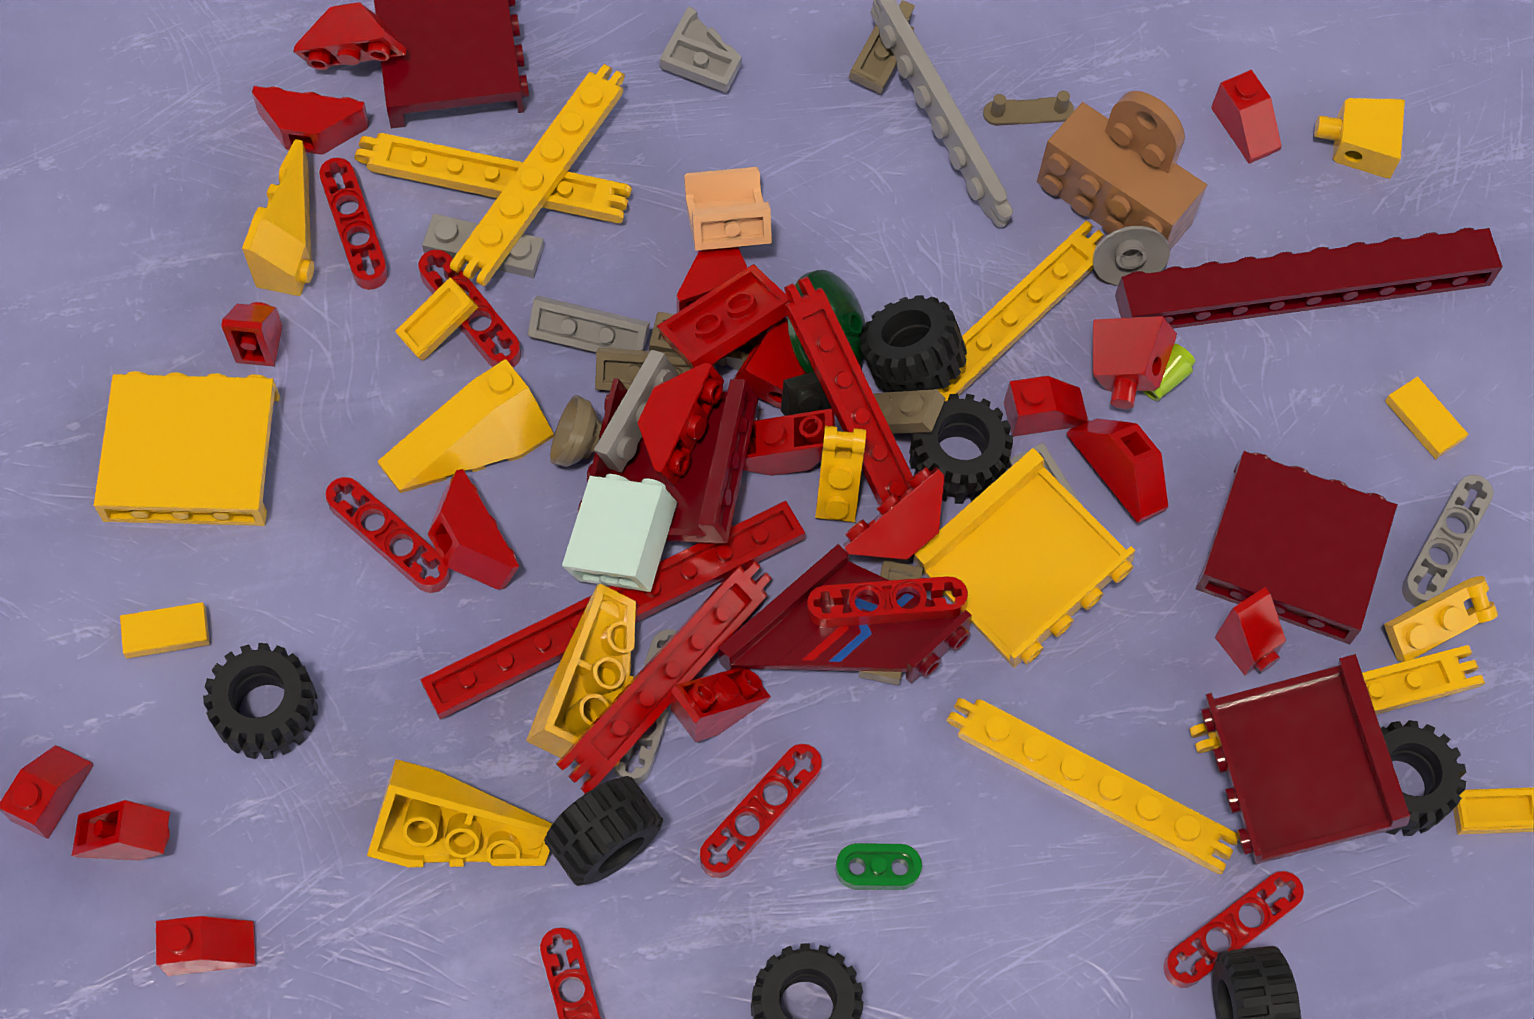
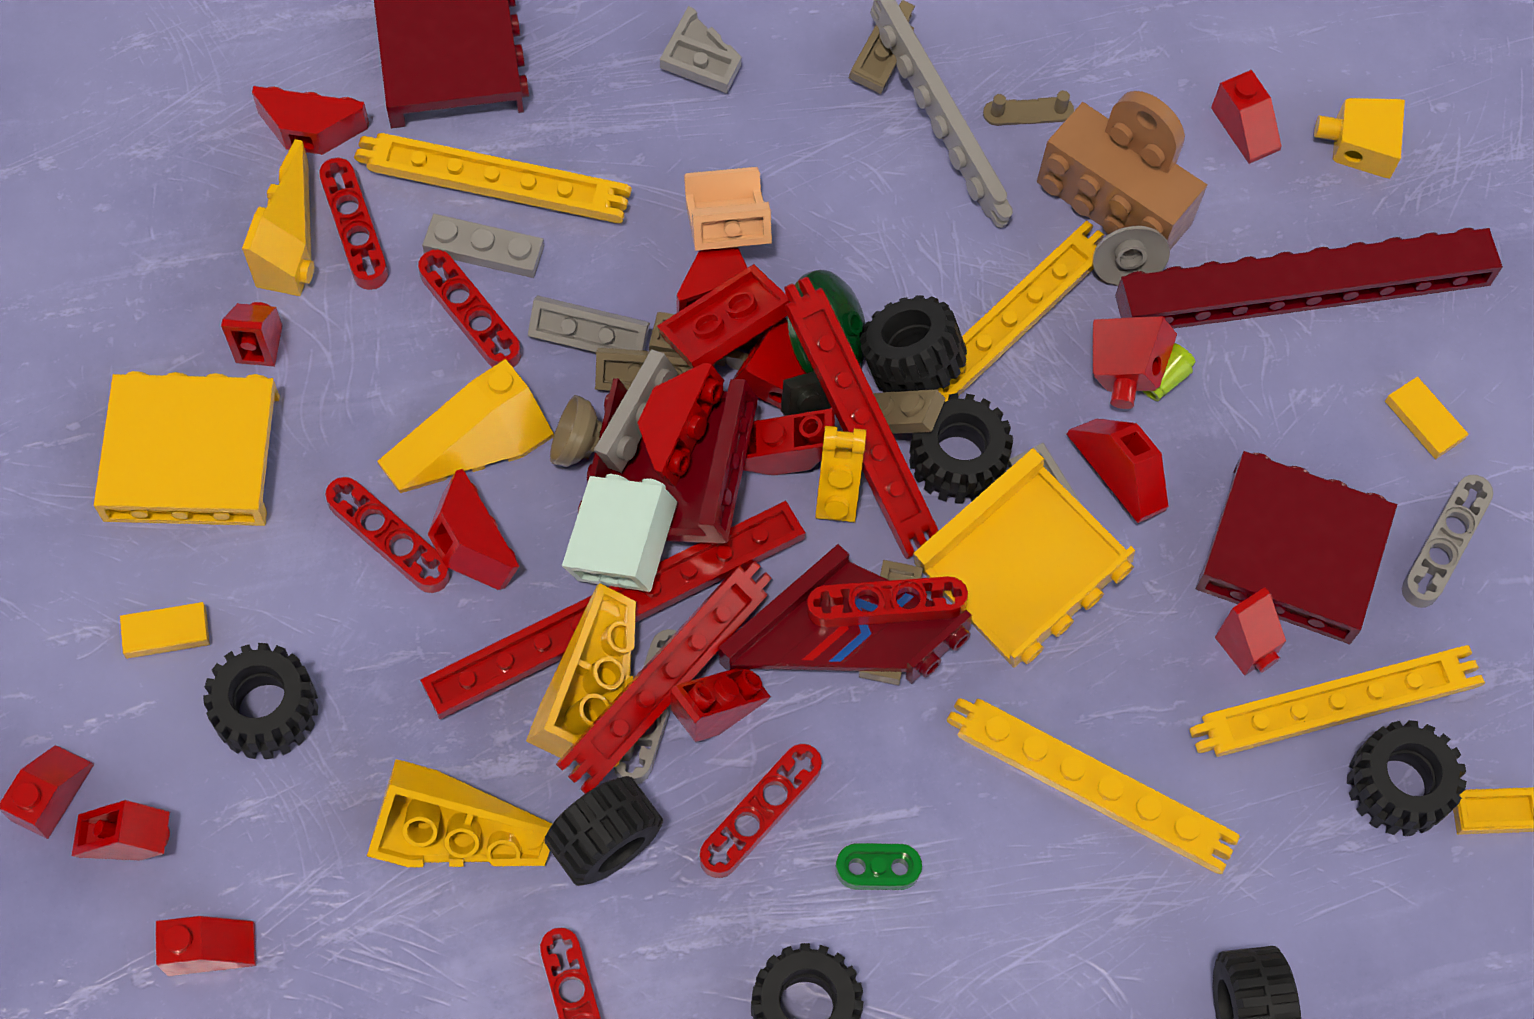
red slope [293,2,407,70] -> none
yellow tile [395,277,478,361] -> none
yellow hinge [450,64,625,286] -> none
red slope [843,467,944,559] -> none
red slope [1004,376,1089,437] -> none
red beam [1163,871,1304,988] -> none
dark red panel [1200,654,1410,865] -> none
yellow plate [1384,576,1498,662] -> none

